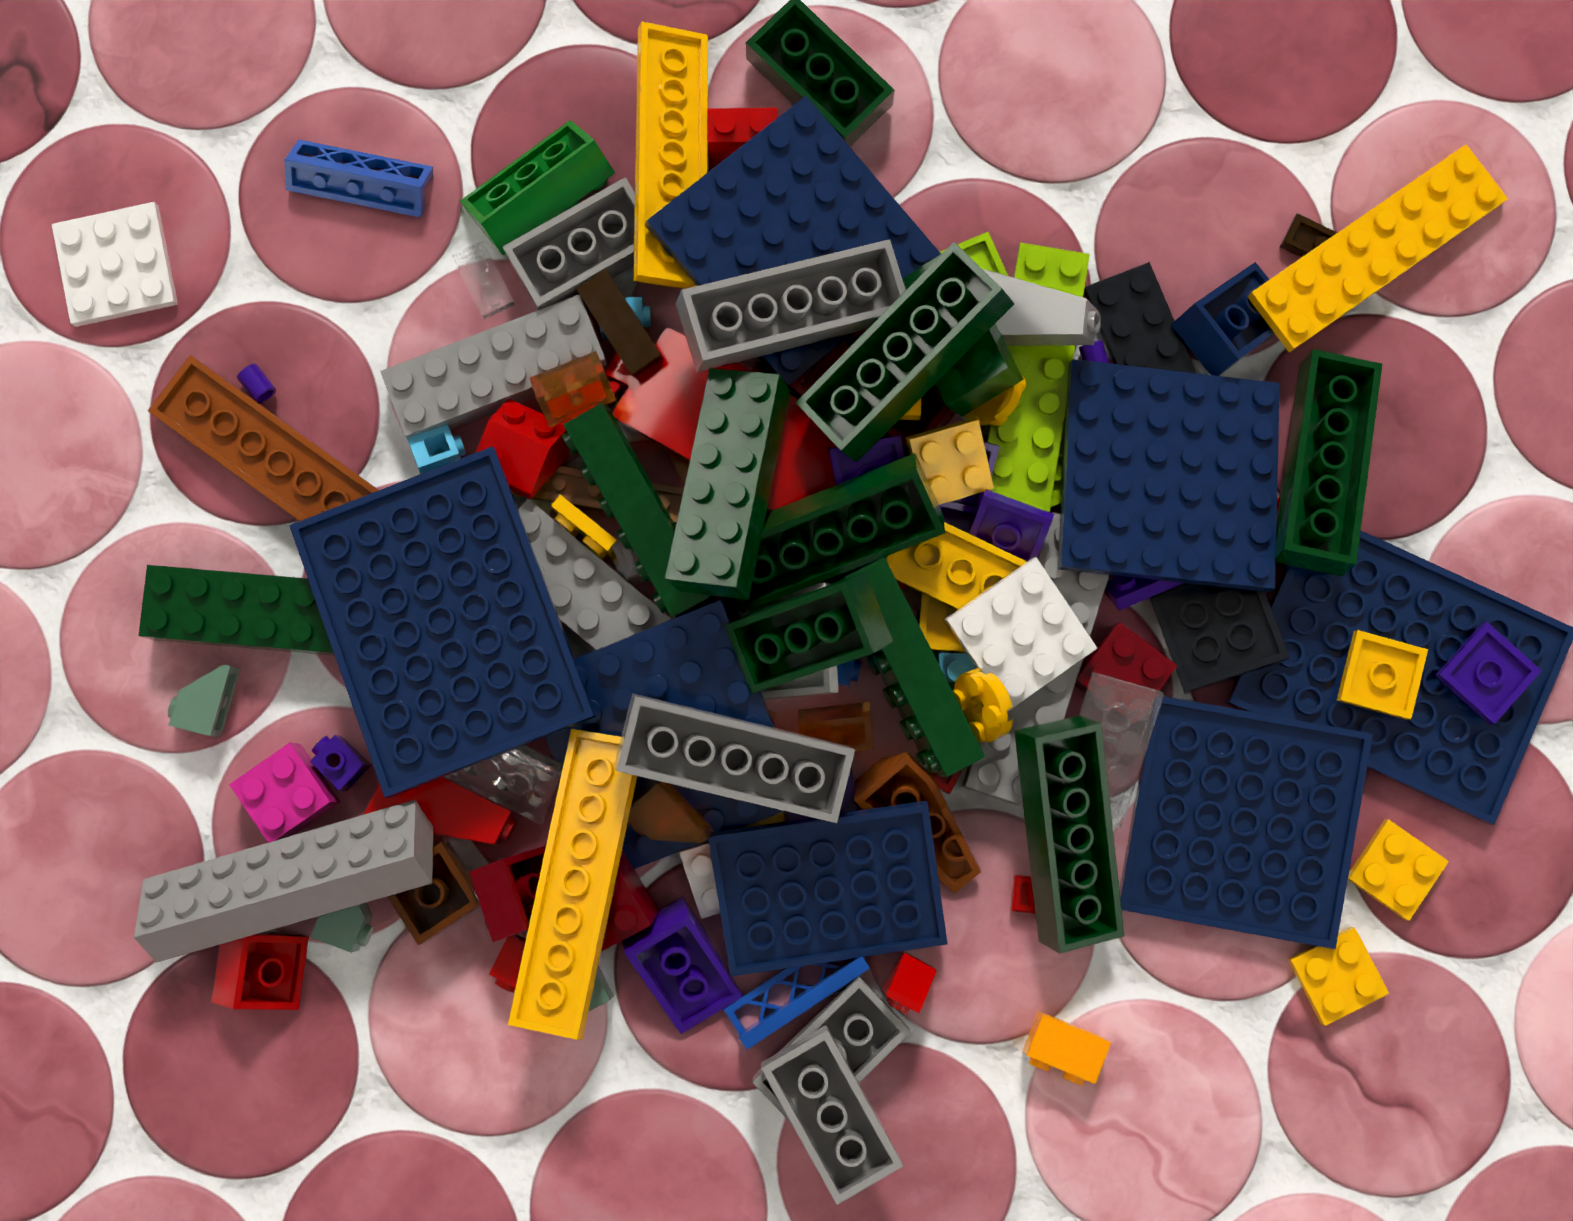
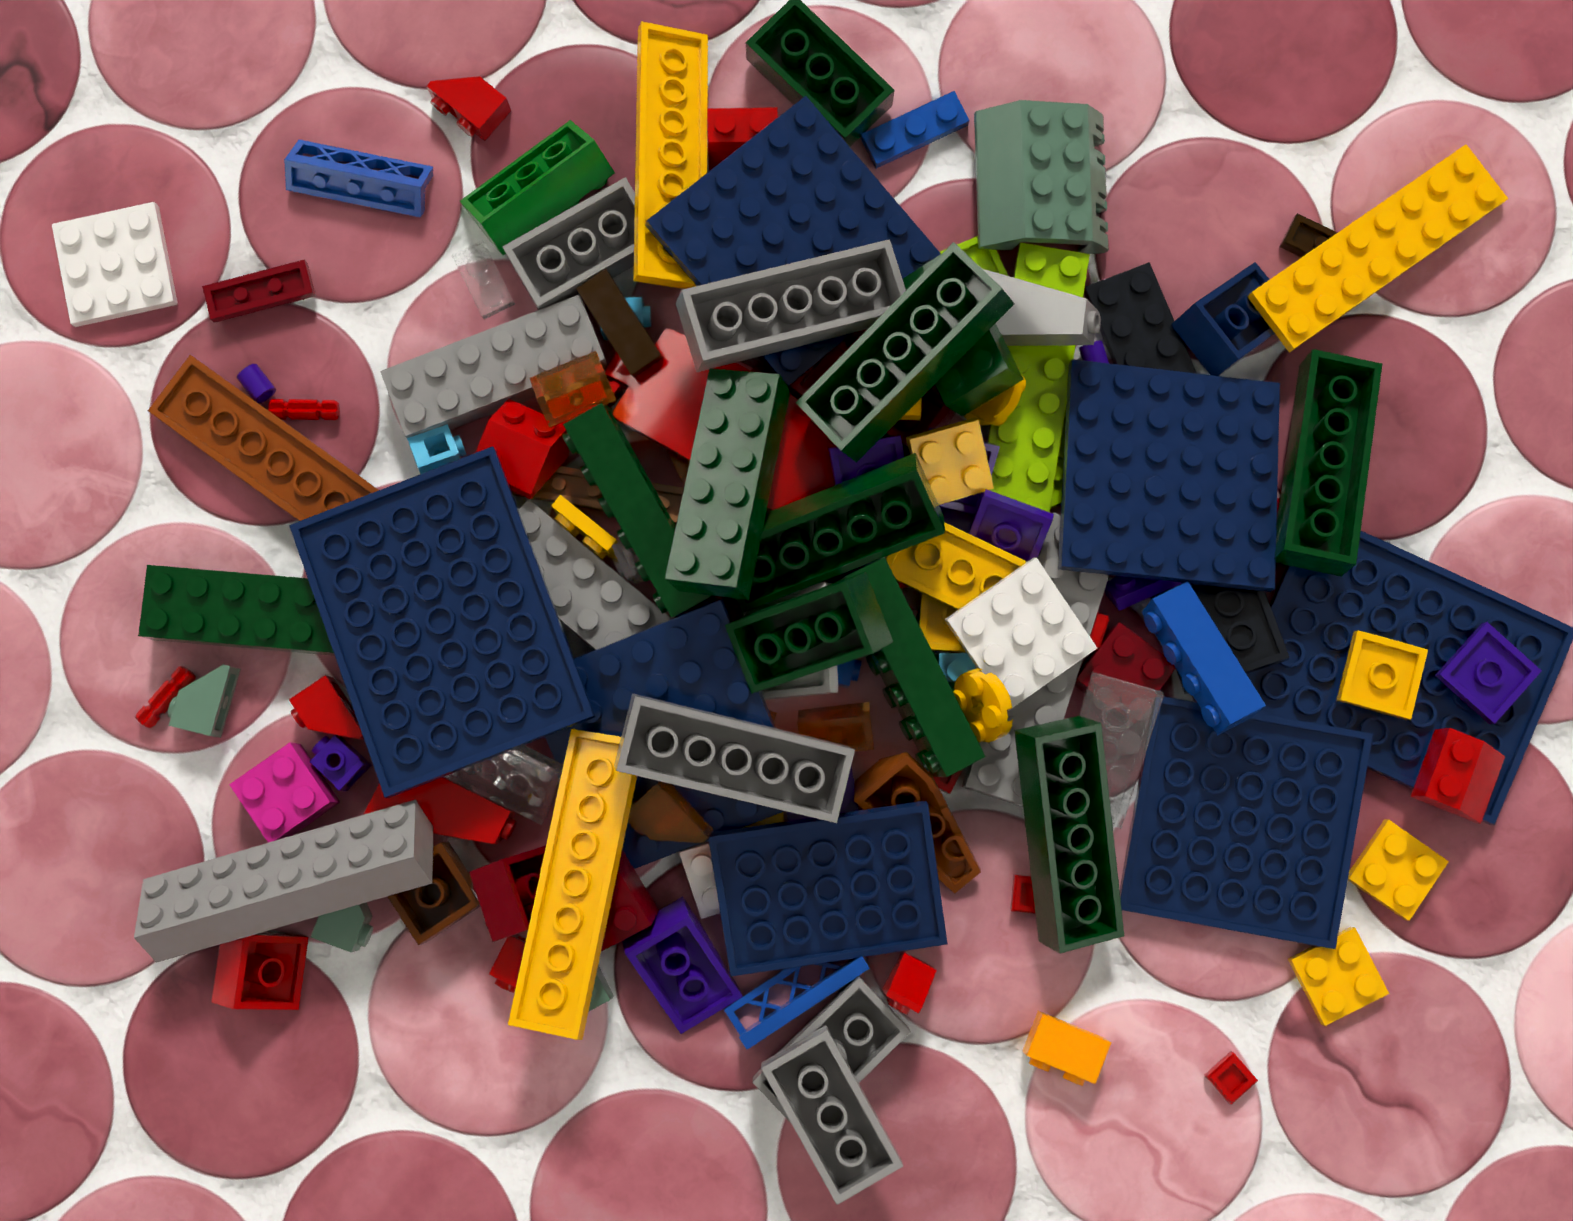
none -> red axle [135,666,196,728]
none -> dark red plate [202,259,316,323]
none -> red axle [268,399,340,420]
none -> red slope [289,675,364,740]
none -> red slope [426,76,511,141]
none -> blue plate [861,91,970,169]
none -> sand green slope [974,100,1109,254]
none -> red tile [1090,612,1110,653]
none -> blue brick [1141,582,1266,736]
none -> red tile [1204,1051,1258,1105]
none -> red slope [1410,728,1505,824]

